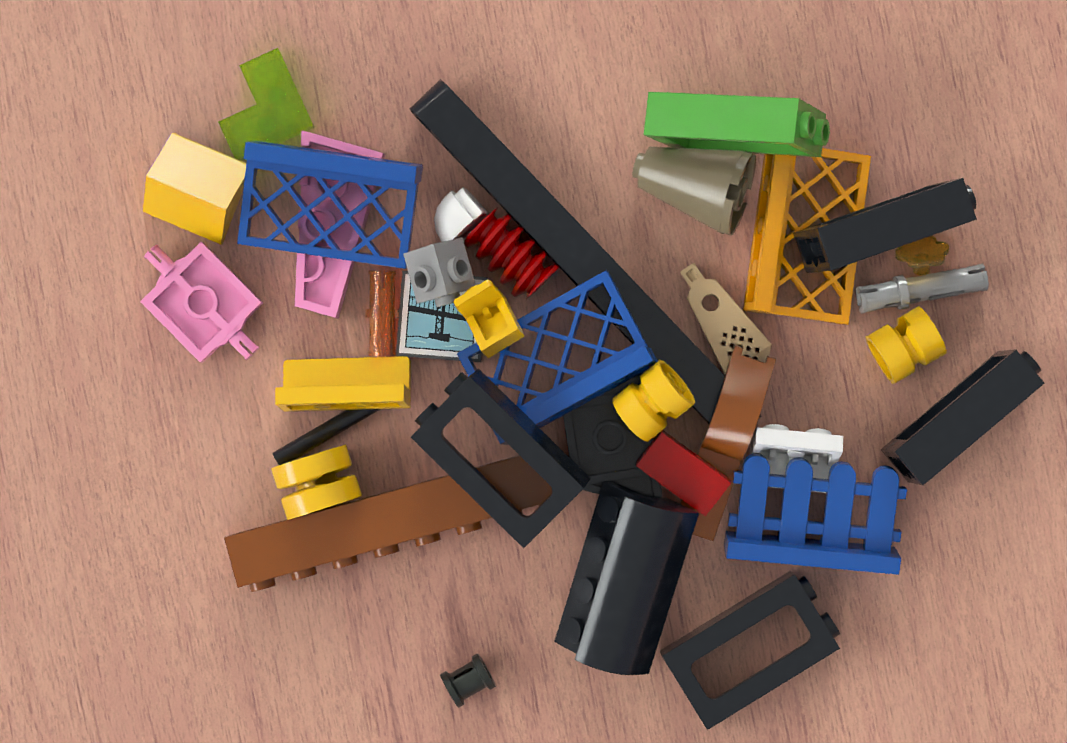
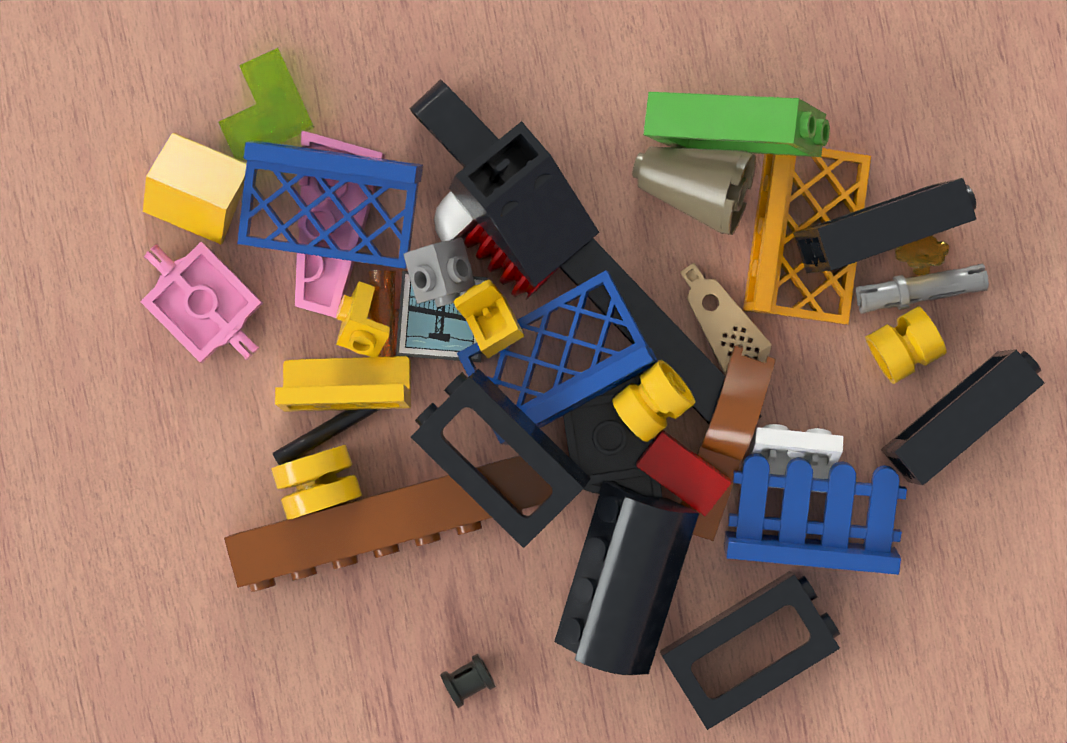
none -> yellow bracket [336,281,390,358]
none -> black slope [449,121,599,287]

